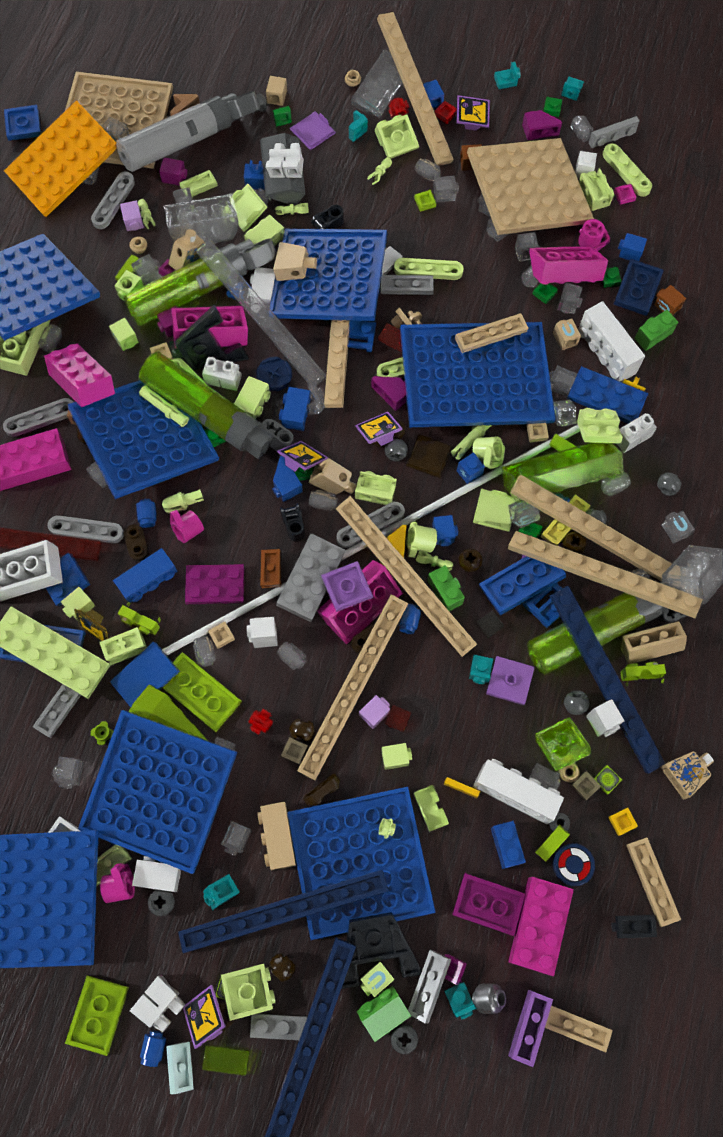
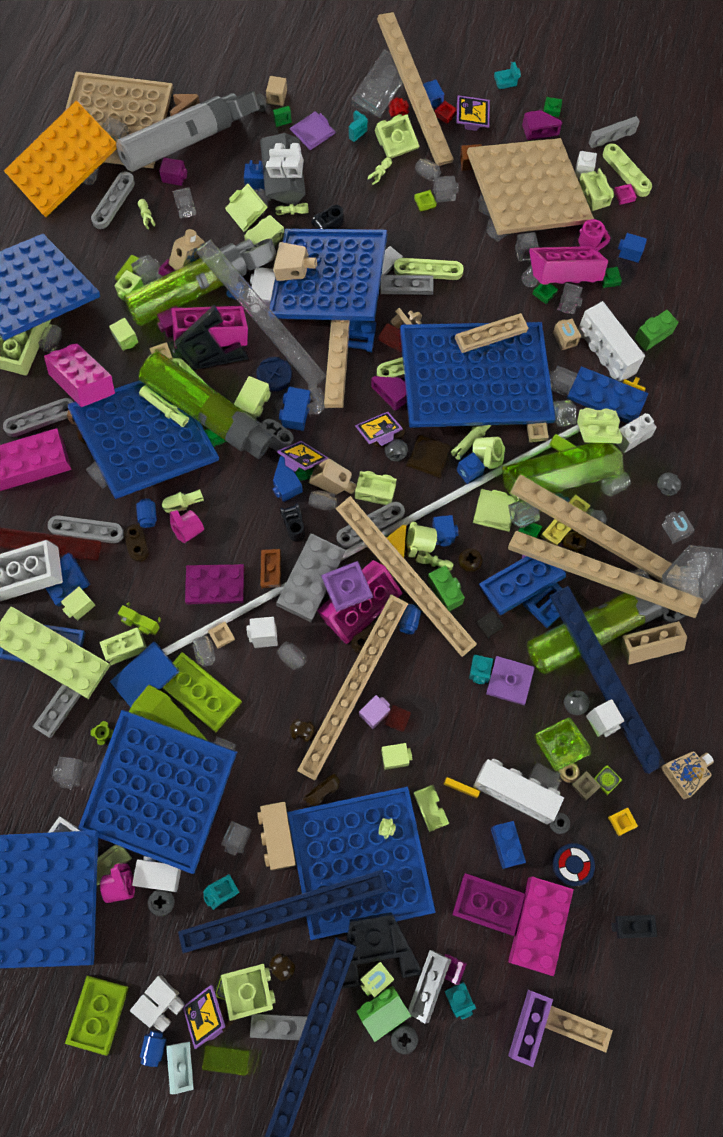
blue plate [4,105,42,141] -> none
piece [74,609,109,641] -> none
blue brick [113,548,178,603] -> none
lavender brick [120,200,144,232] -> none
tan plate [130,237,147,254] -> none
clear windscreen [164,194,238,245] -> none
yellowish green tile [179,170,218,199] -> none
white hips [202,357,242,391] -> none
red gear [248,709,273,735] -> none
dark tan plate [281,737,308,765] -> none
tan plate [345,70,361,87] -> none
flat silver head [472,983,506,1014] -> none
lime piece [535,825,570,862] -> none
teal bracket [561,77,584,101] -> none
clear brick [571,115,593,142] -> none
dark blue plate [613,259,664,316] -> none
lime piece [621,662,666,686] -> none
tan plate [627,838,681,927] -> none
dark orange brick [654,285,686,315] -> none

